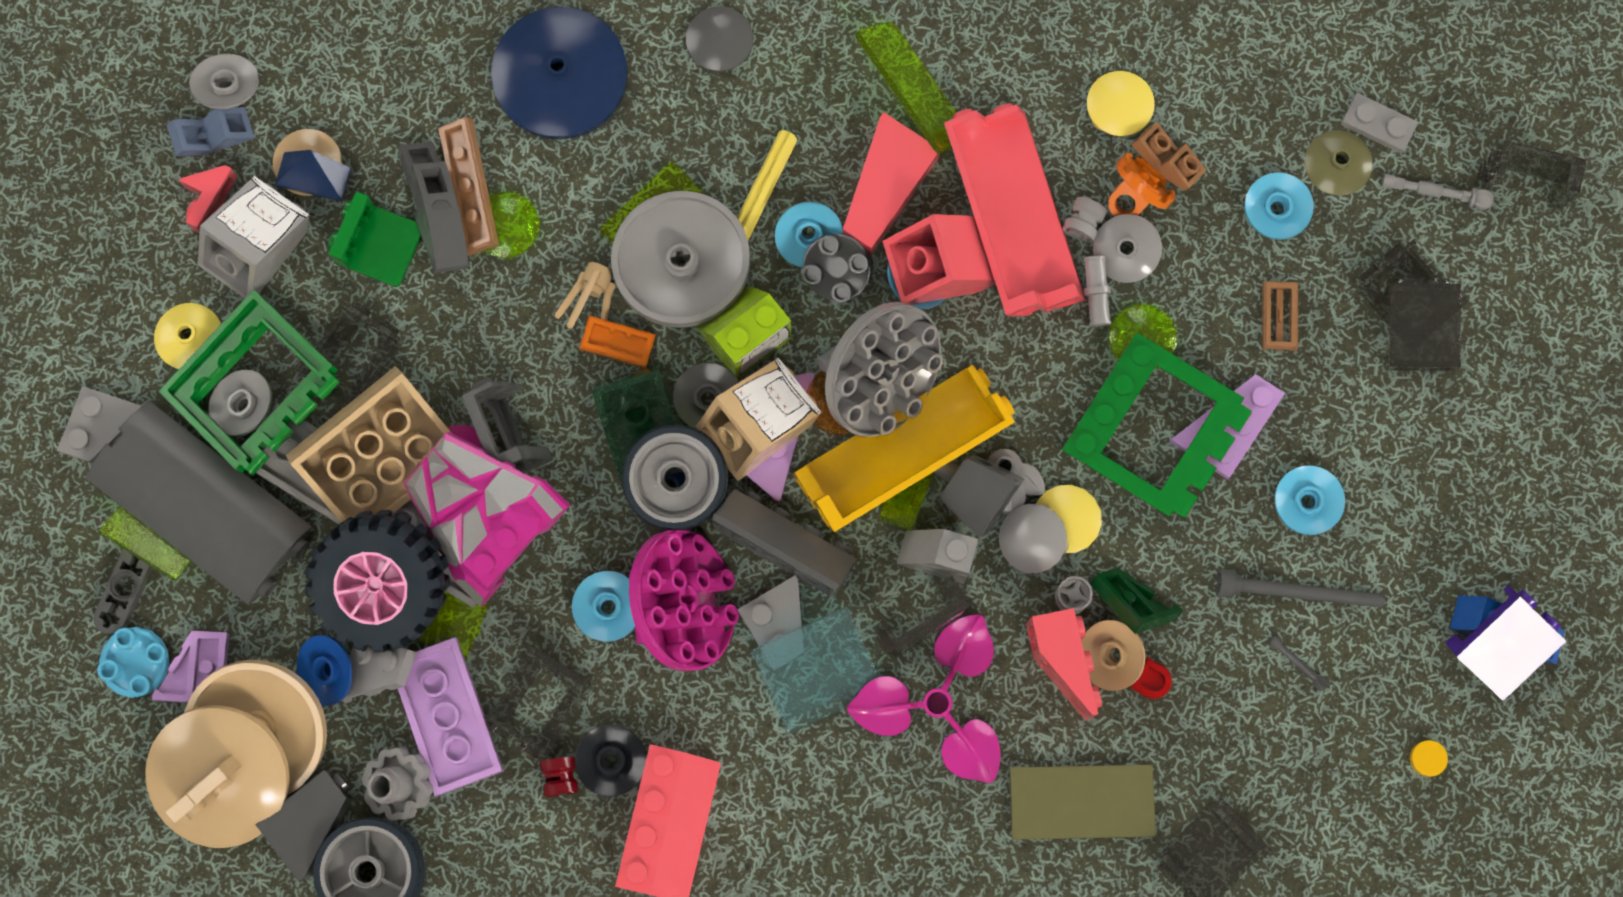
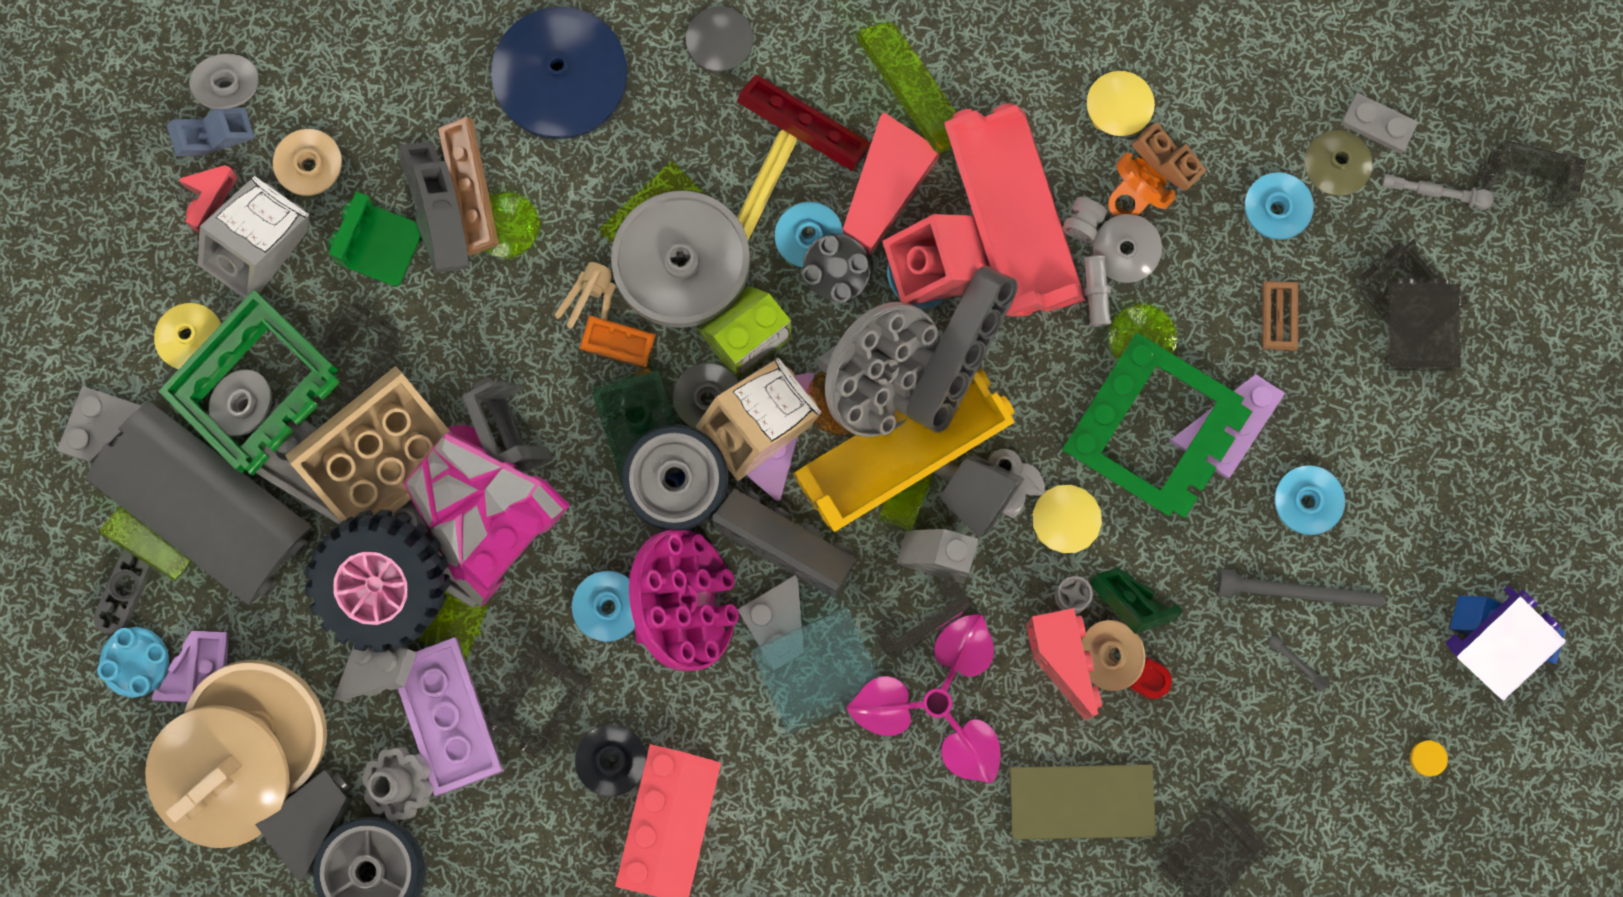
dark blue slope [275,150,352,202] -> none
blue dish [297,635,352,706] -> none
dark red wheel [539,756,579,798] -> none
light grey dish [999,504,1068,574] -> none
none -> dark red plate [737,74,871,171]
none -> dark grey beam [907,266,1018,433]

